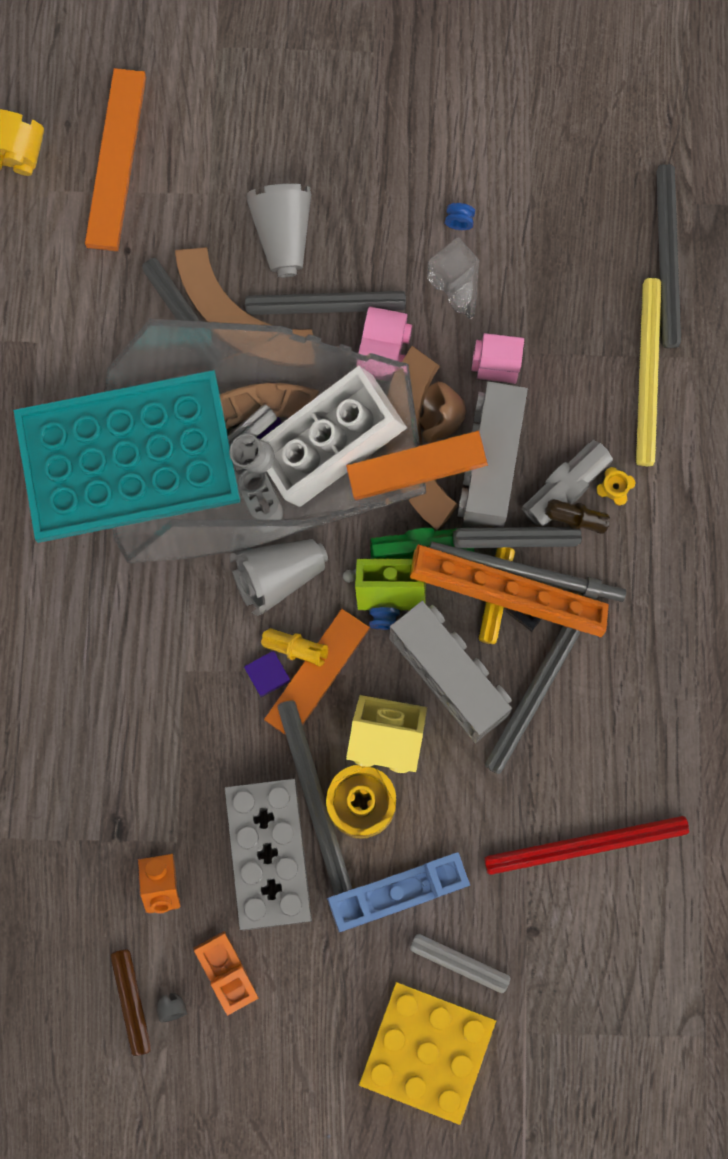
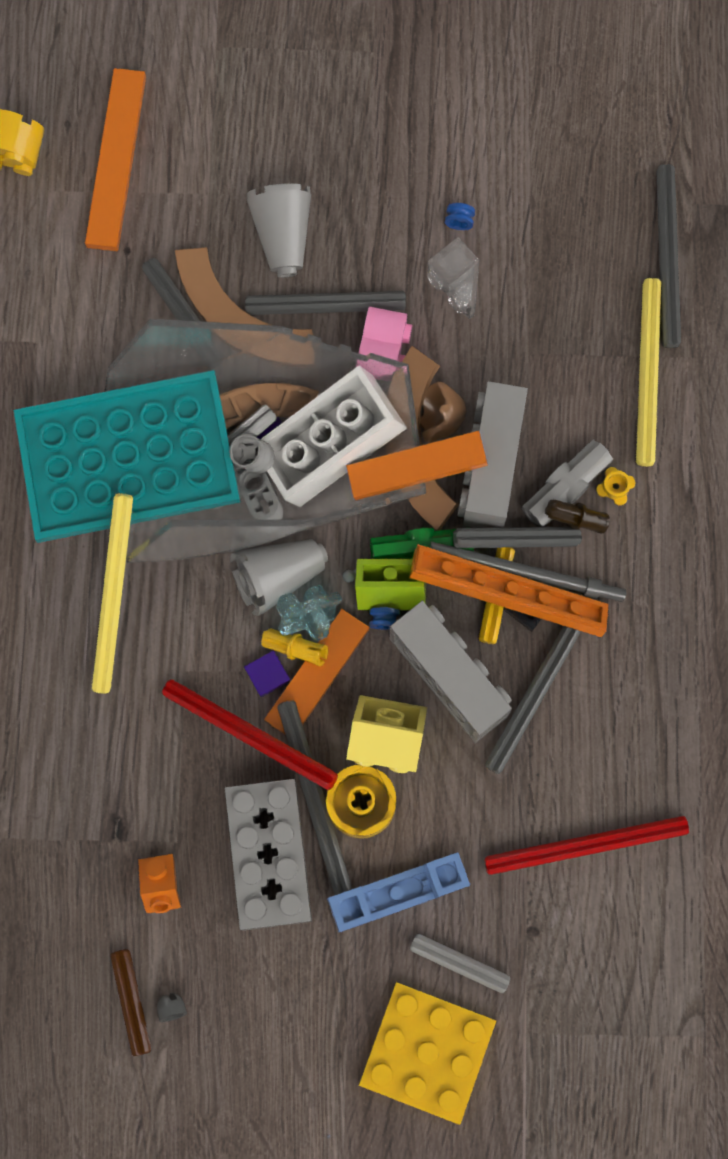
orange slope [194,931,259,1016] -> none
bright pink brick [471,333,524,384] -> none
none -> light yellow axle [92,493,133,694]
none -> red axle [162,679,338,790]
none -> clear light blue hips [276,585,342,641]

